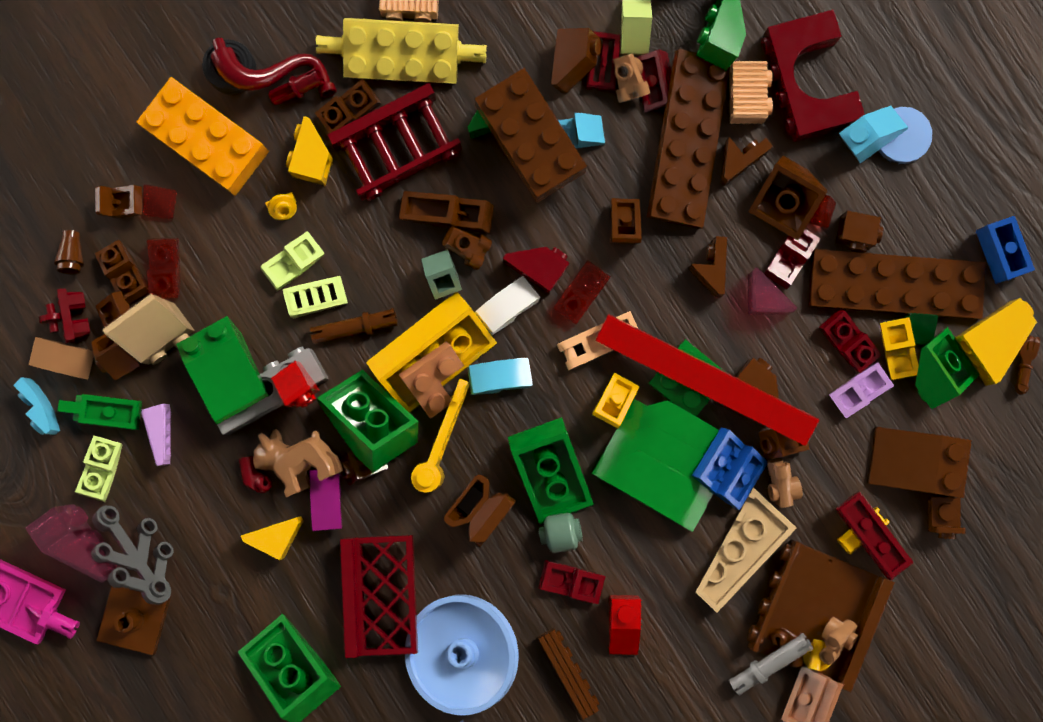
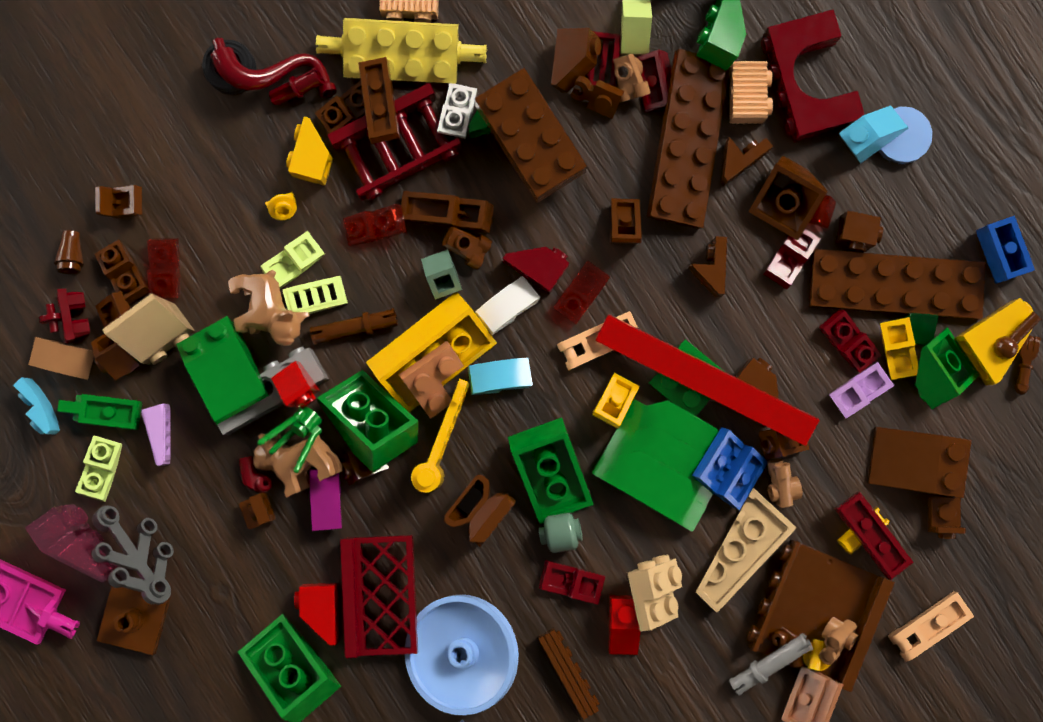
light orange brick [136,77,269,196] -> none
clear red slope [143,185,177,219] -> none
yellow slope [241,516,303,560] -> none
medium azure slope [558,113,605,148] -> none
clear pink slope [748,267,797,315] -> none
none -> medium nougat animal [228,270,310,346]
none -> reddish brown bracket [239,492,276,529]
none -> green plant [257,407,322,473]
none -> red slope [294,583,340,645]
none -> clear red slope [343,204,406,246]
none -> reddish brown plate [358,57,400,144]
none -> white slope [437,83,477,139]
none -> reddish brown plate [570,76,624,119]
none -> tan plate [627,555,682,632]
none -> light nougat plate [888,591,974,662]
none -> reddish brown bar [993,312,1042,359]

